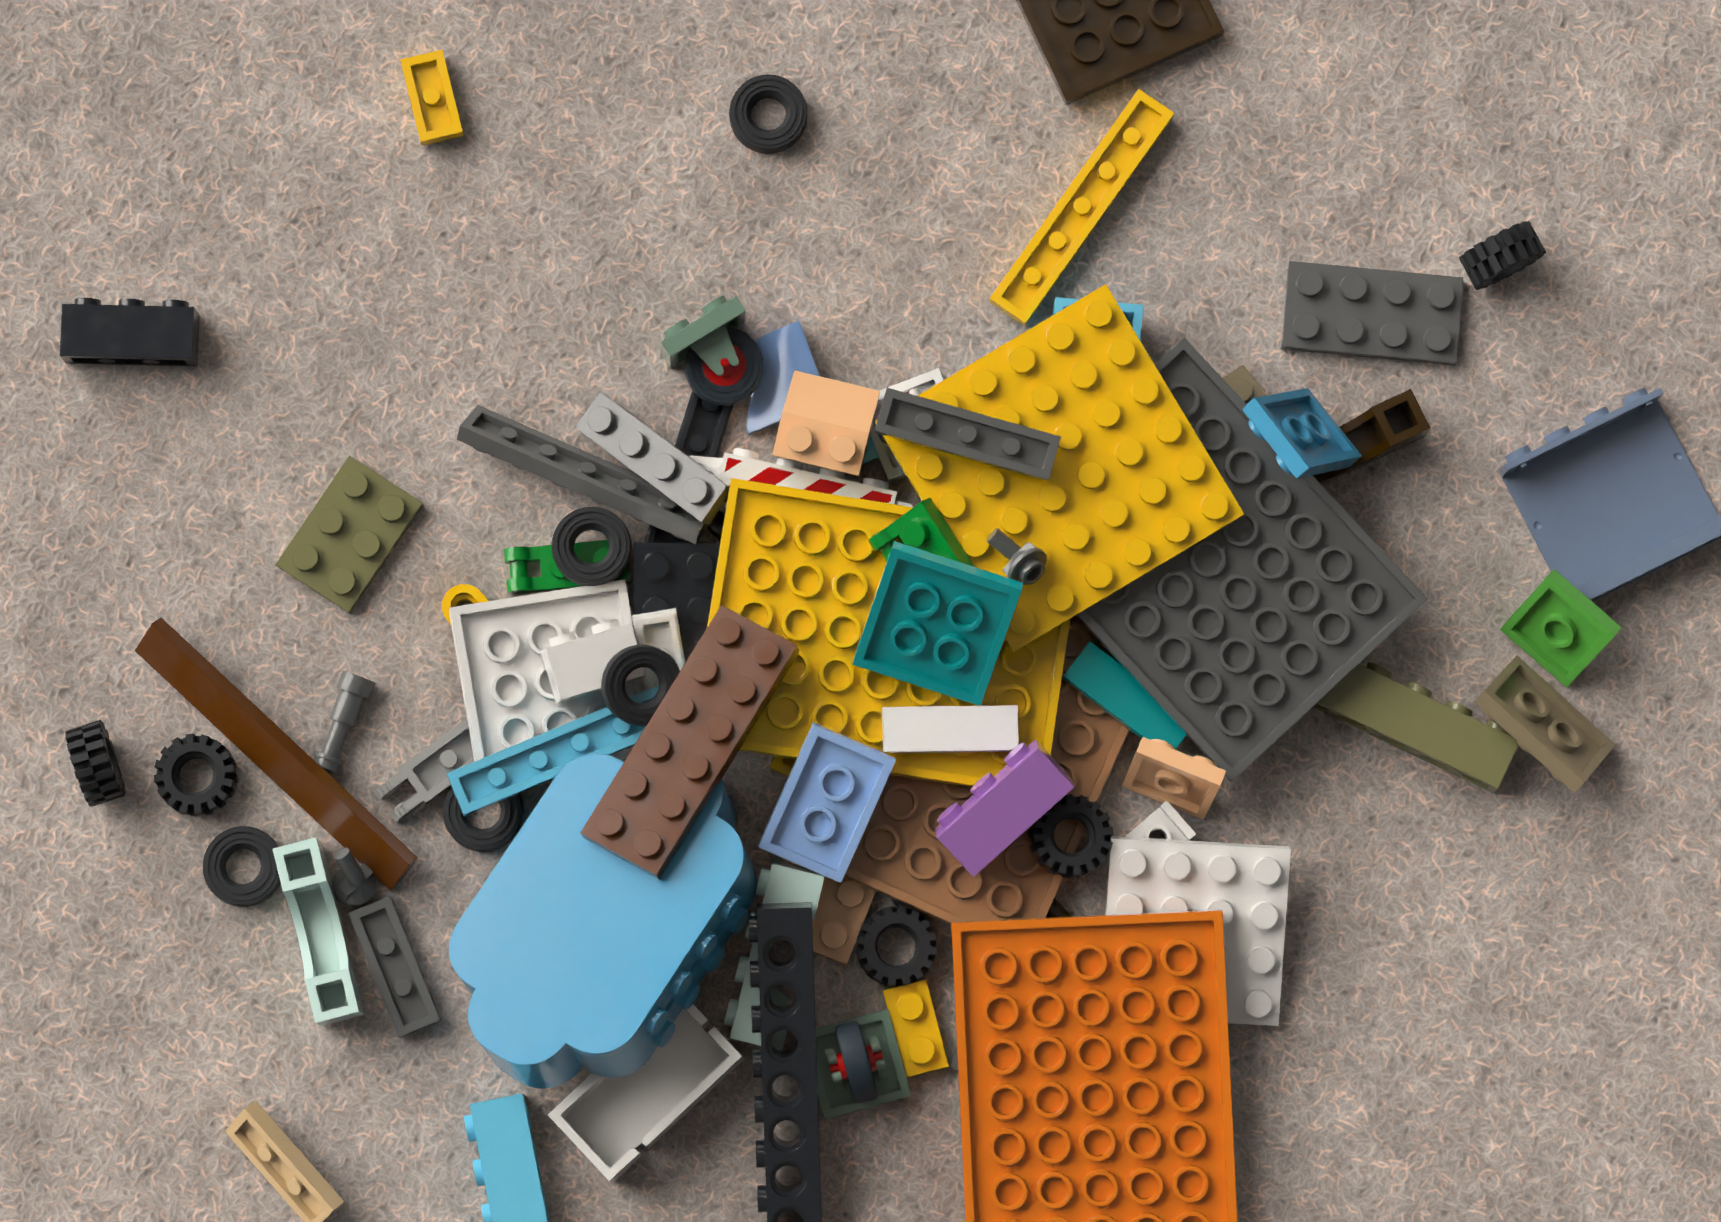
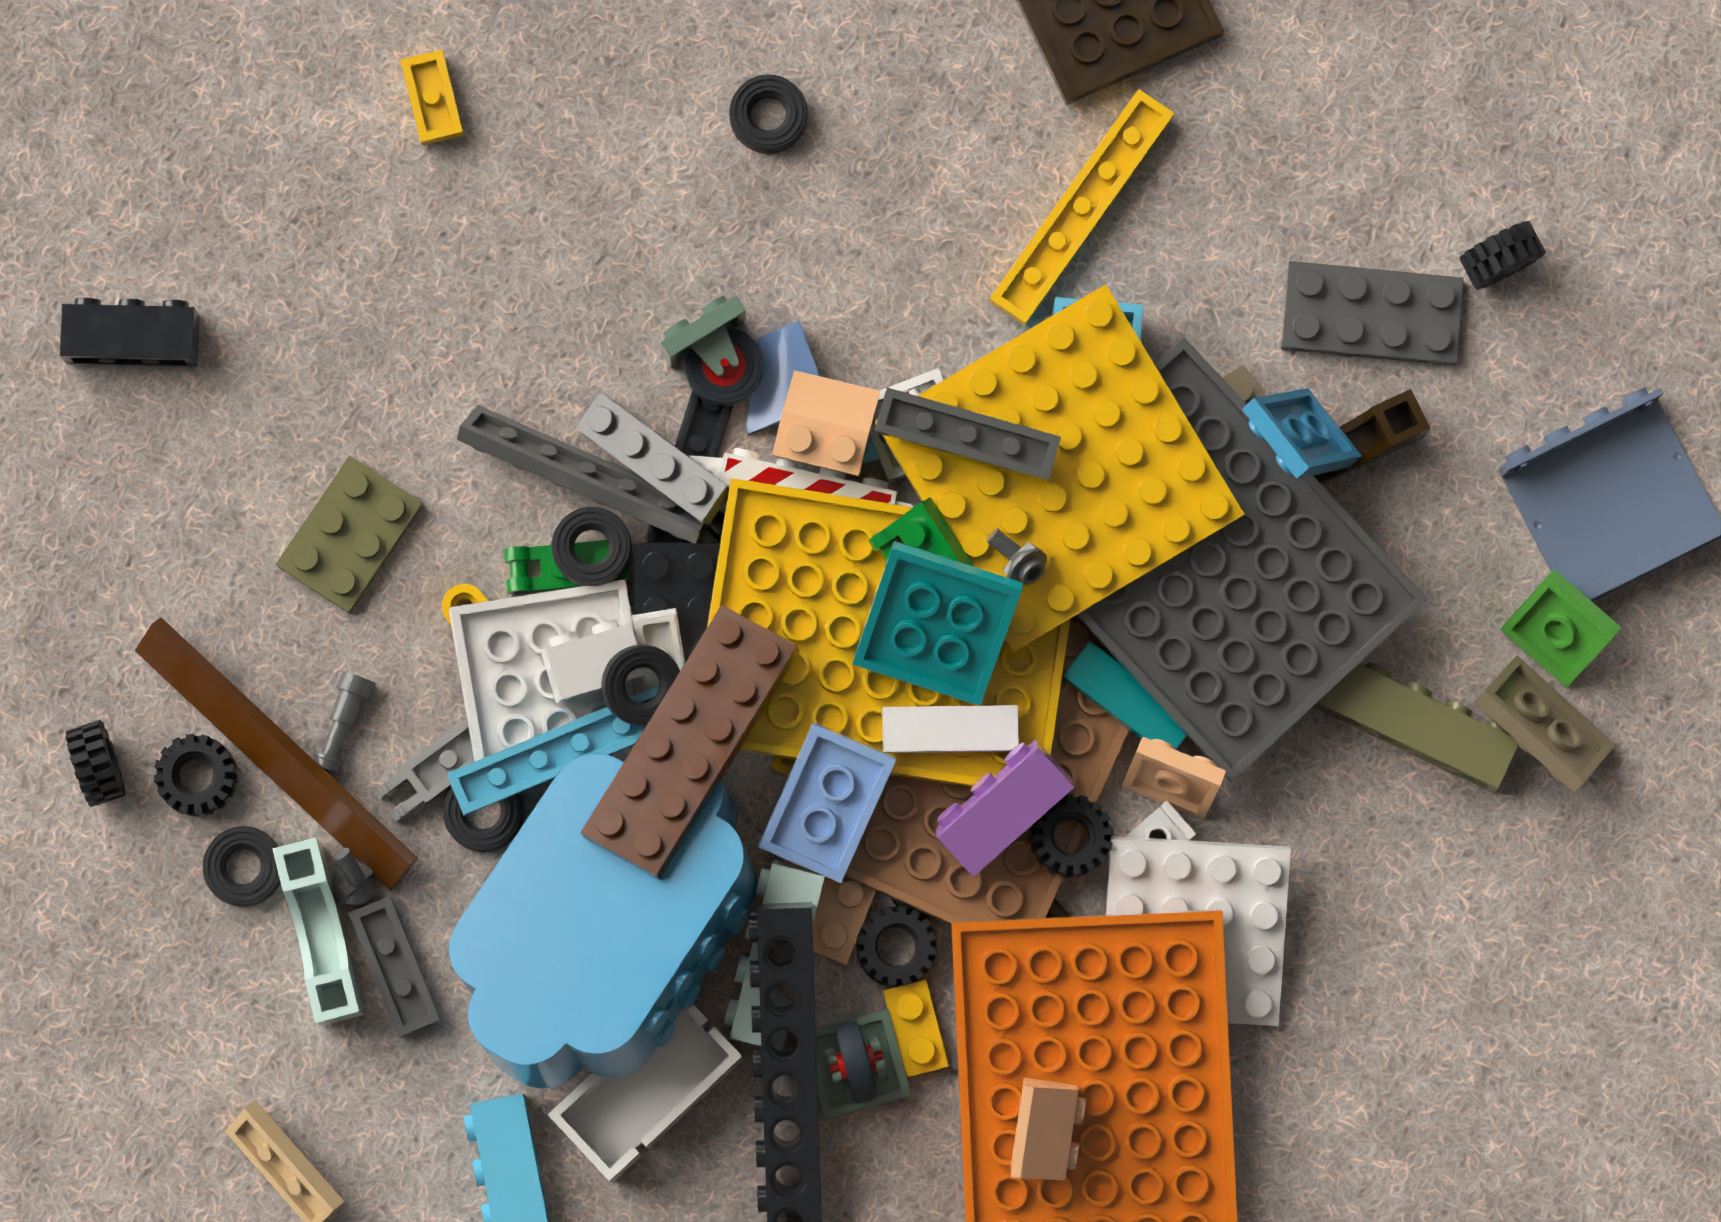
none -> light nougat slope [1011,1078,1086,1180]

